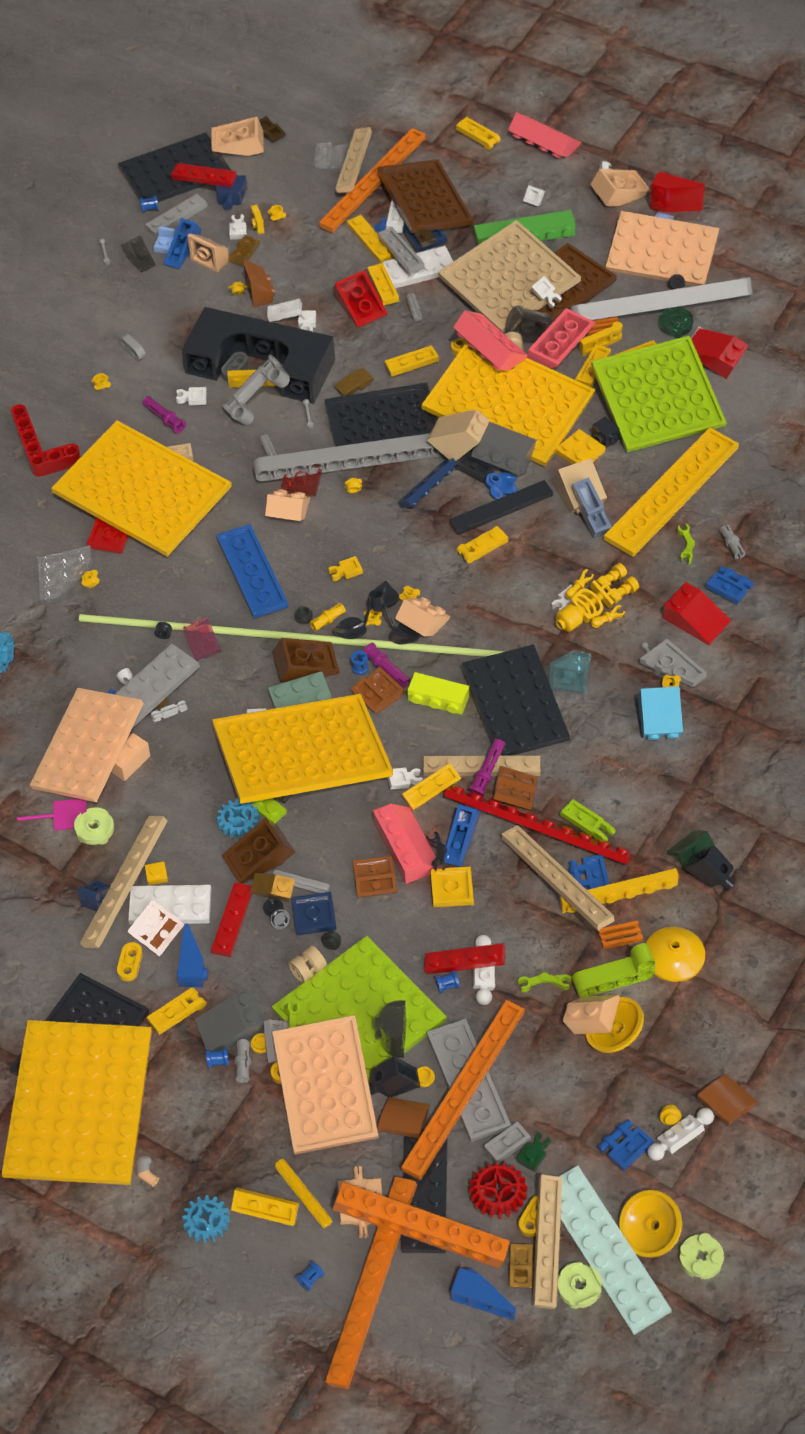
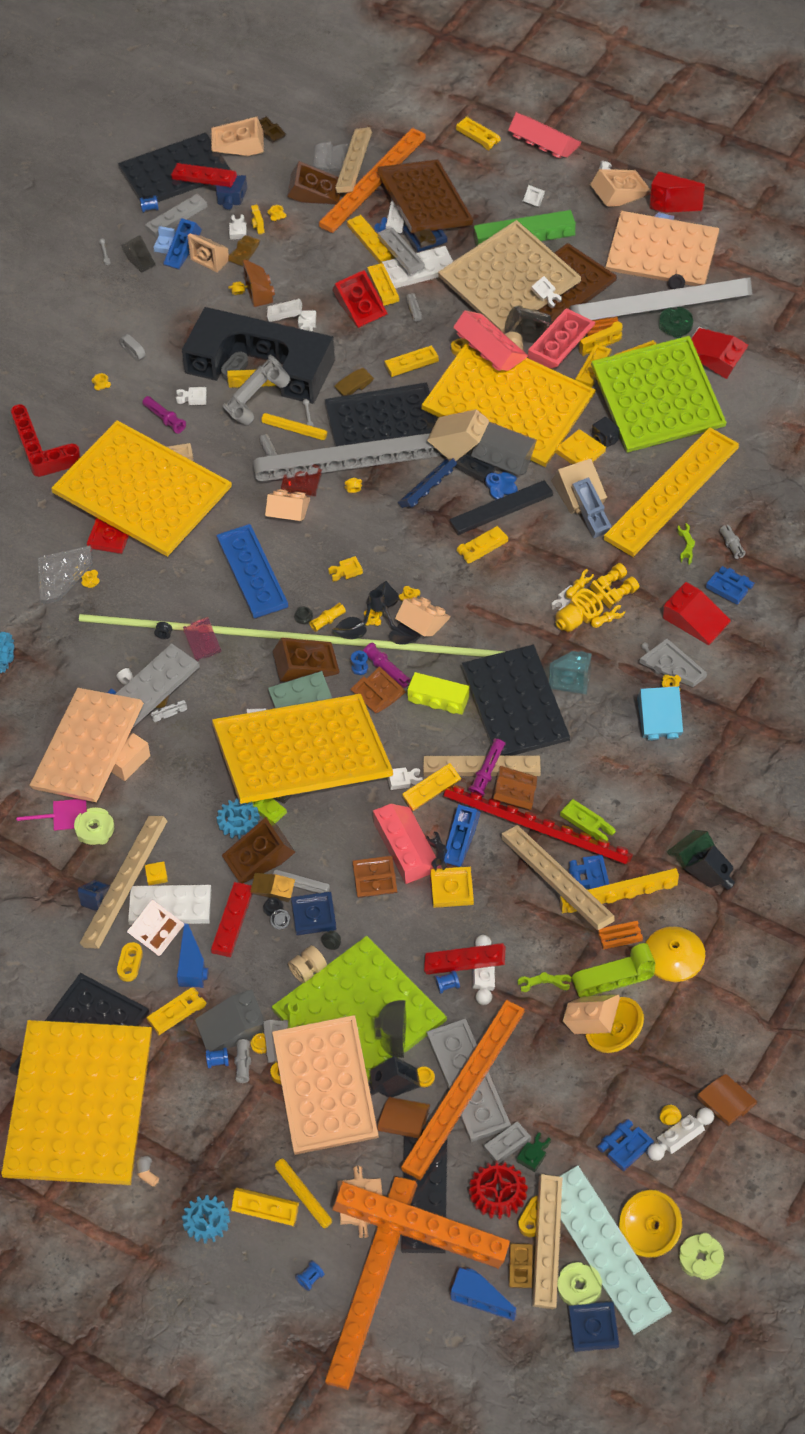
none -> yellow axle [262,413,327,440]
none -> reddish brown slope [287,161,341,205]
none -> dark blue plate [569,1302,619,1352]

